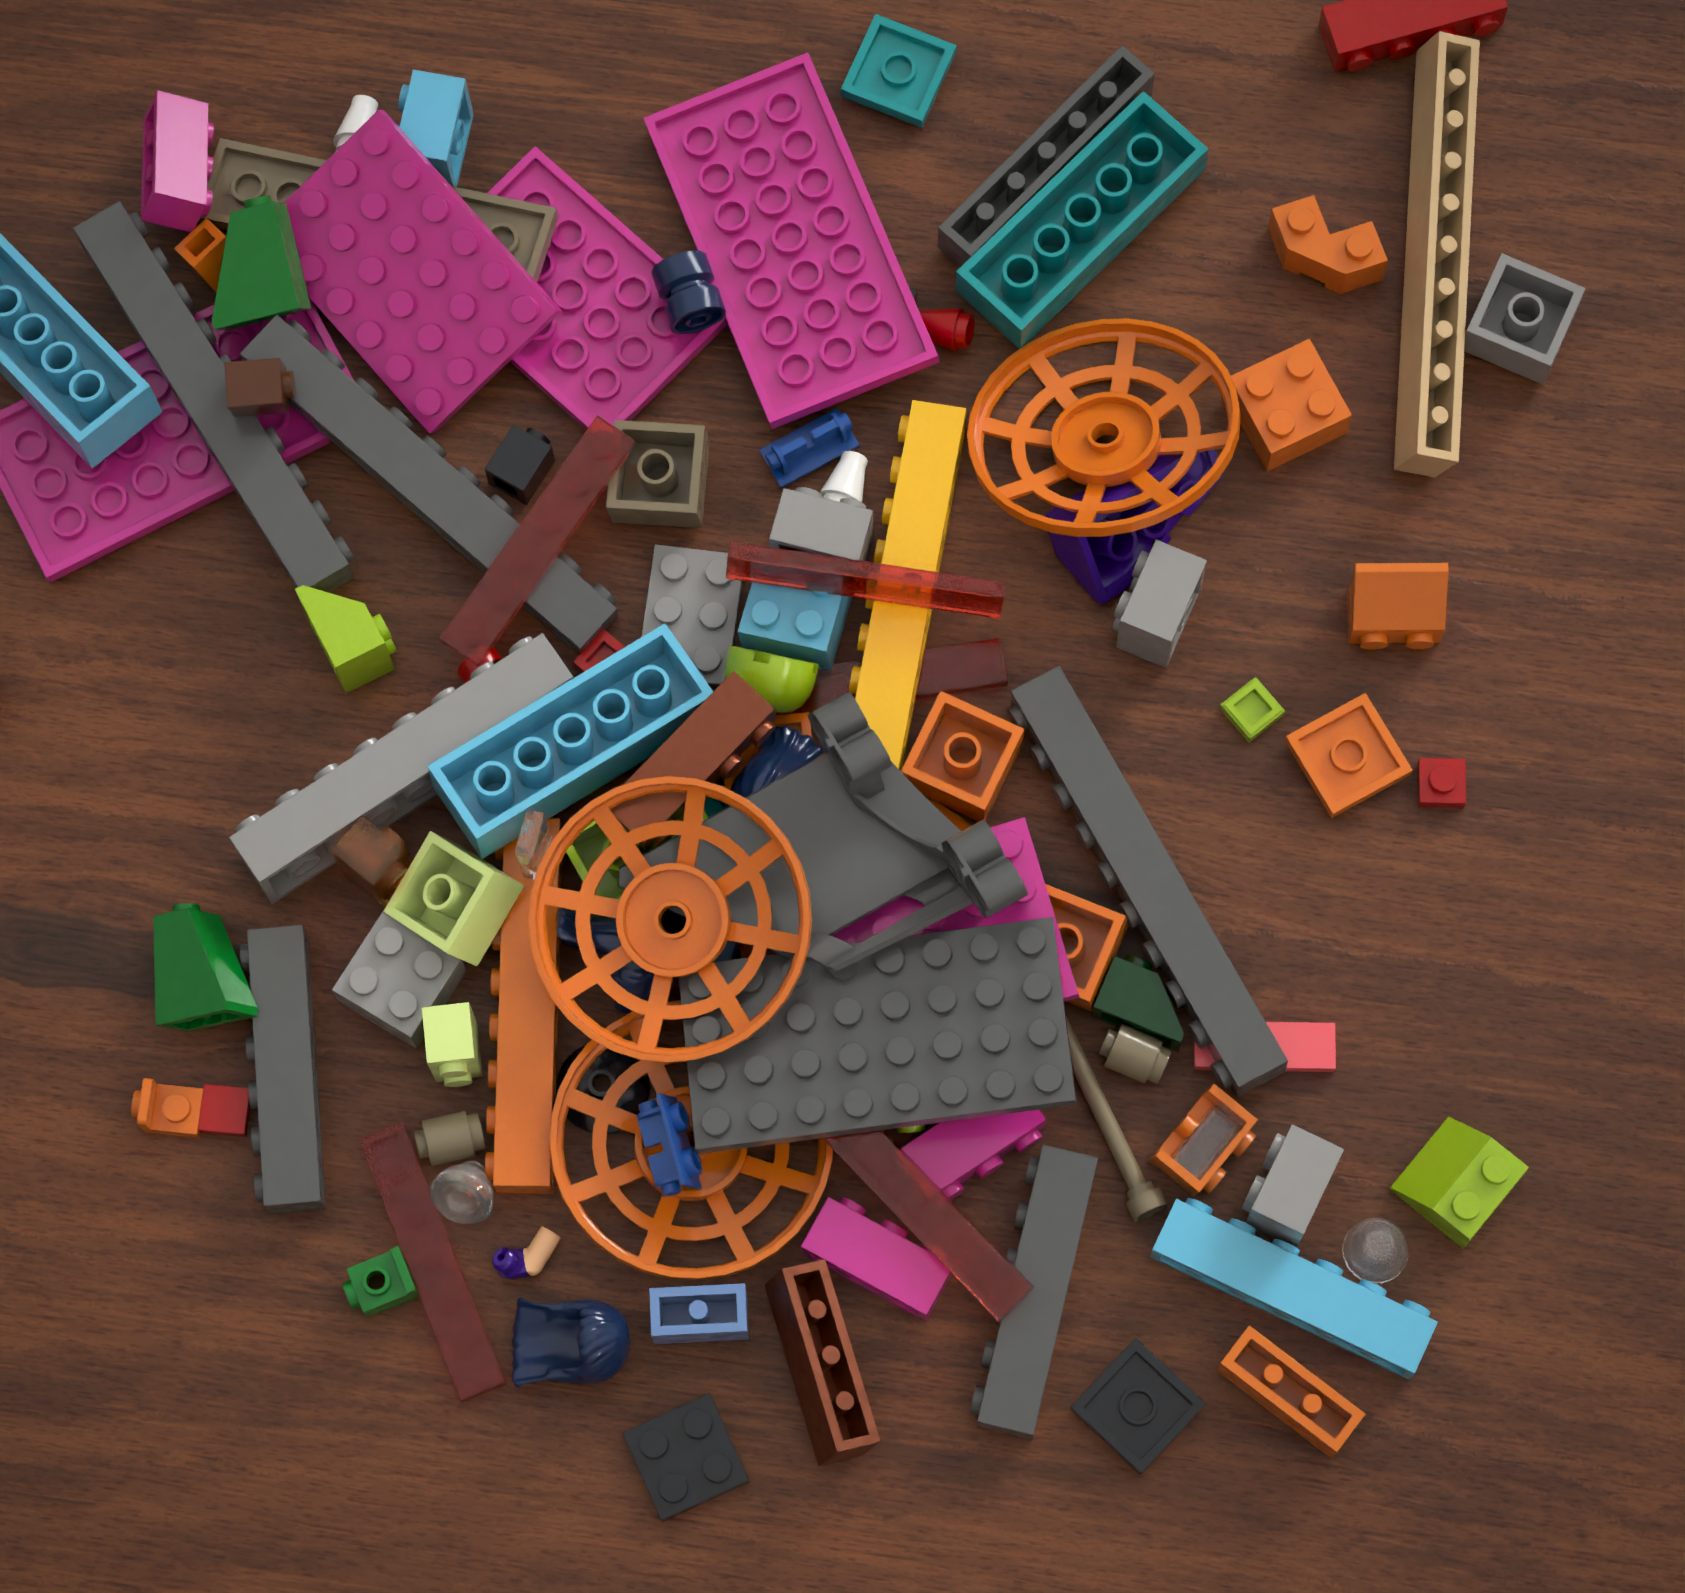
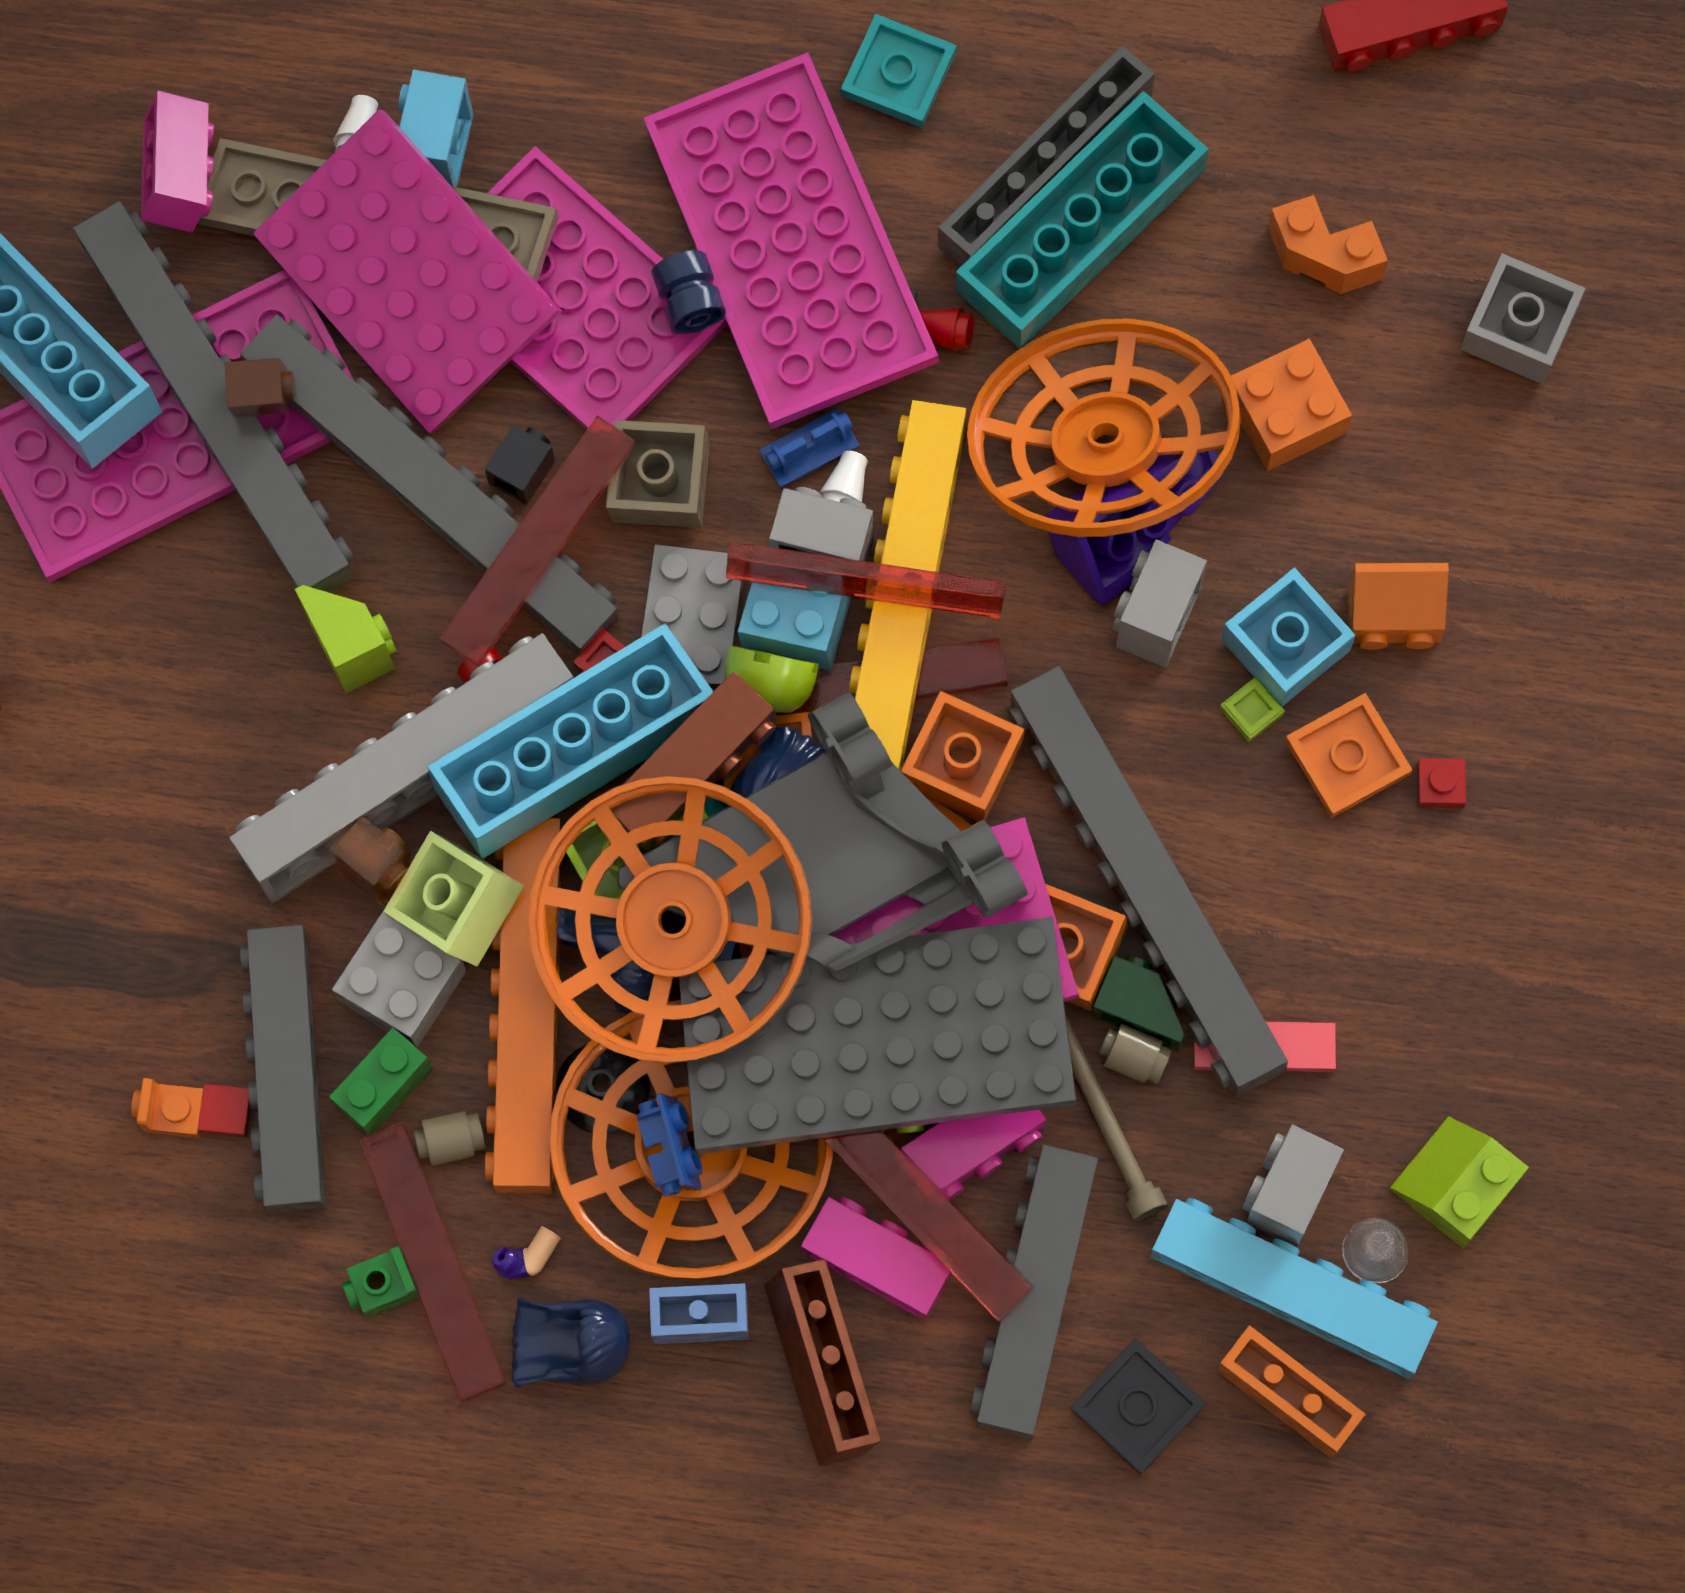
green slope [153,903,258,1032] -> none
orange brick [174,218,226,293] -> none
green slope [212,195,312,331] -> none
yellowish green brick [422,1002,483,1087] -> none
clear brick [429,1161,494,1224] -> none
clear tile [515,810,552,880] -> none
black plate [623,1393,750,1522] -> none
orange window [1148,1084,1258,1196] -> none
tan brick [1394,31,1480,477] -> none
none -> green brick [329,1027,433,1138]
none -> medium azure brick [1221,567,1355,707]

